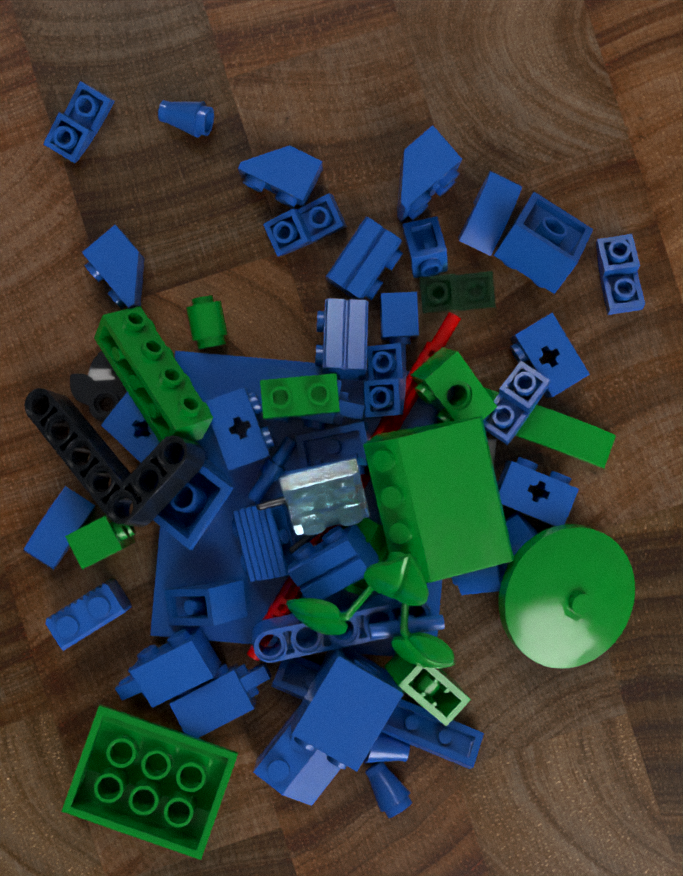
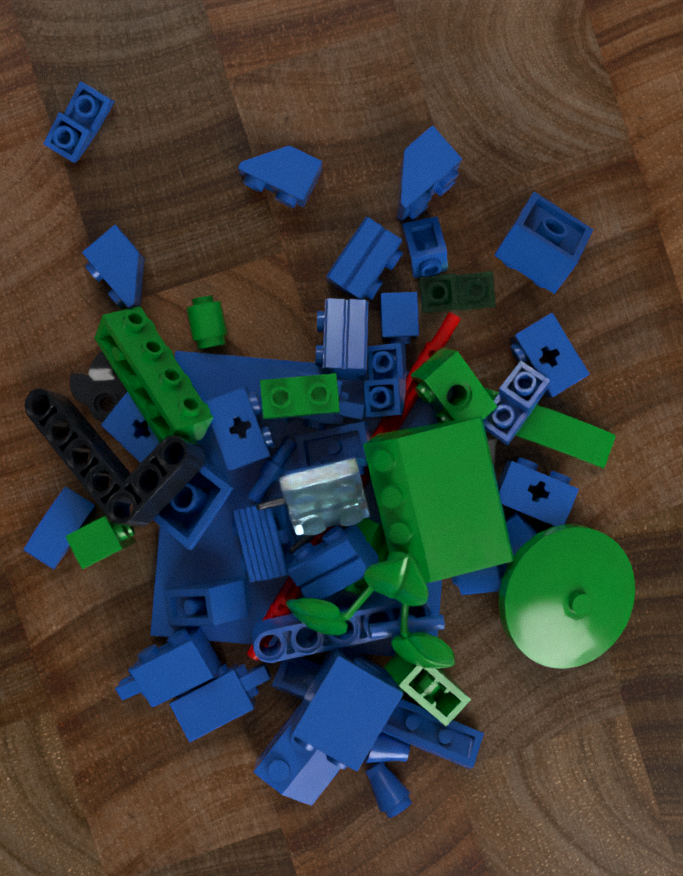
blue brick [45,578,132,651] -> none
green slope [61,704,239,860] -> none
blue cone [158,100,214,138] -> none
blue slope [263,193,347,257] -> none
blue slope [458,170,522,256] -> none
blue slope [596,234,645,315] -> none

